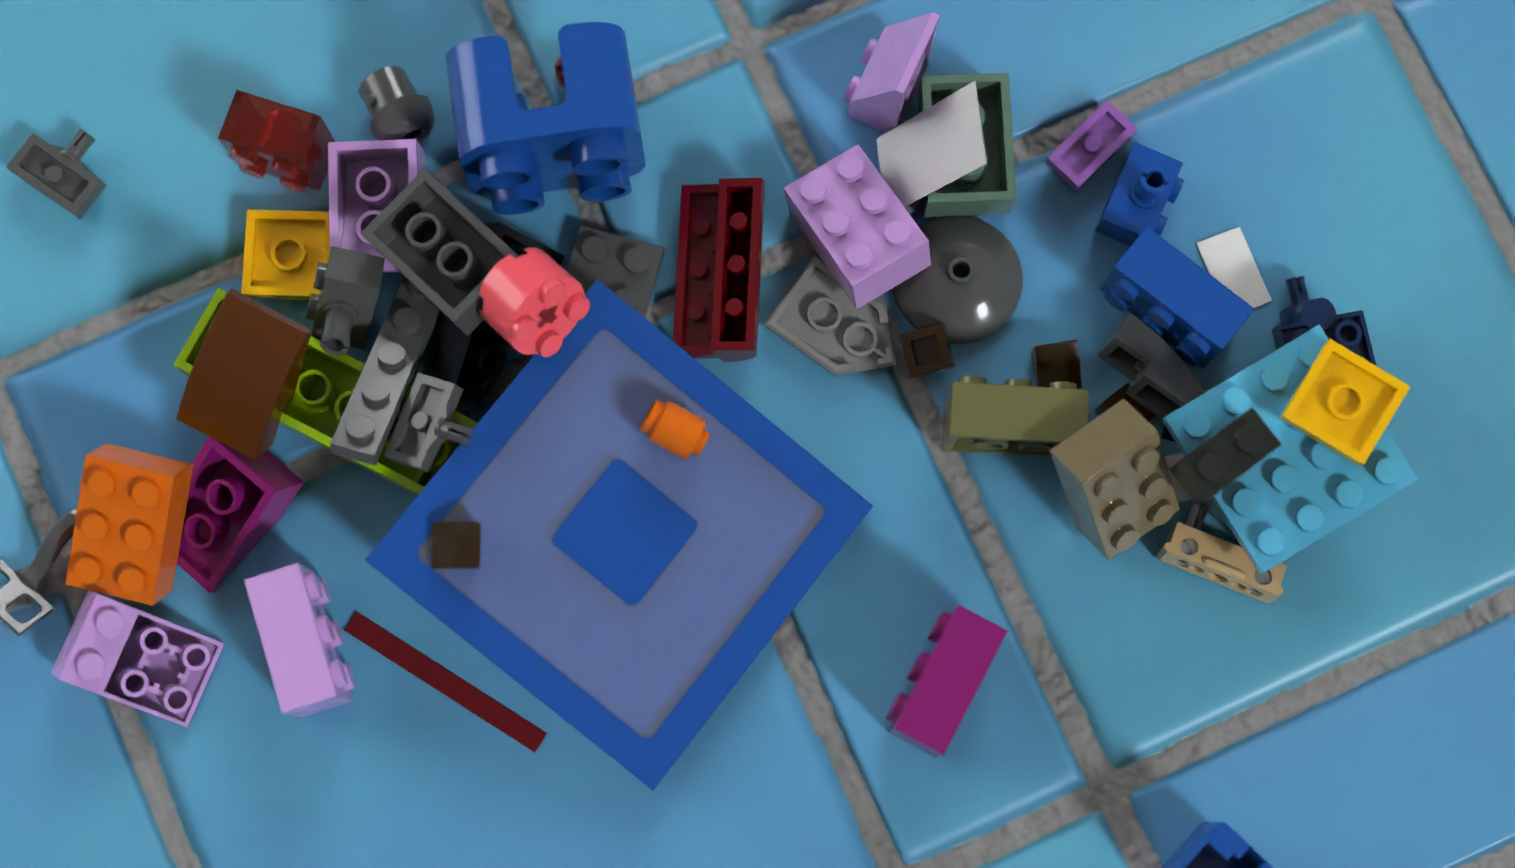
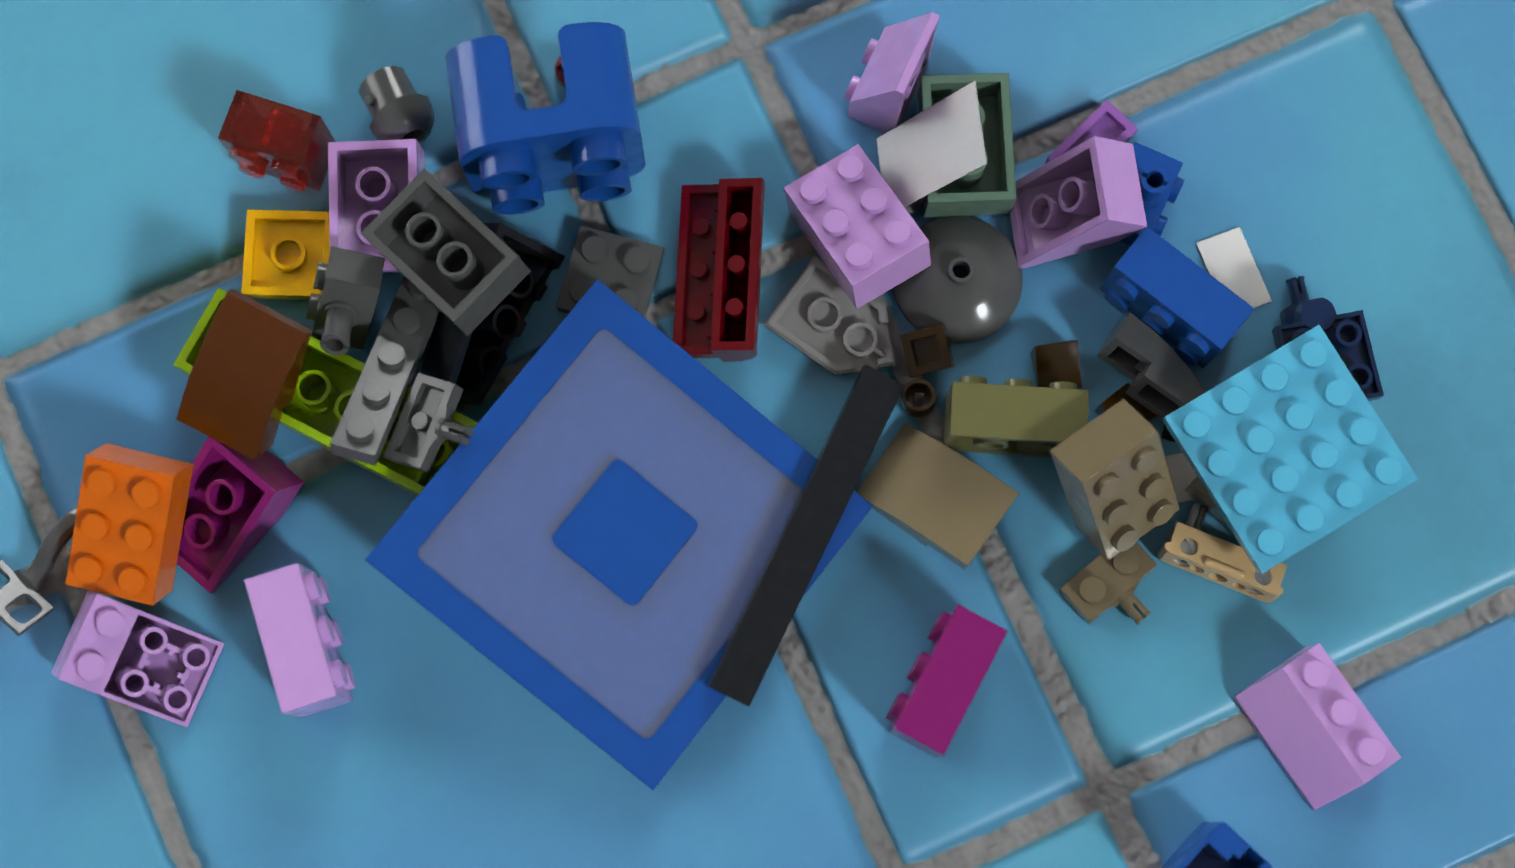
dark grey plate [6,129,107,219] -> none
dark red sticker [344,611,547,753] -> none
dark brown slope [431,521,481,569] -> none
coral brick [478,247,590,357] -> none
orange brick [639,398,710,460] -> none
pearl dark grey brick [1170,407,1282,505] -> none
yellow plate [1279,339,1411,467] -> none
none -> black tile [706,365,905,706]
none -> dark tan slope [856,424,1019,570]
none -> dark brown hinge [900,379,936,418]
none -> lavender slope [1010,136,1147,268]
none -> dark tan plate [1059,542,1157,625]
none -> lavender slope [1233,643,1401,810]

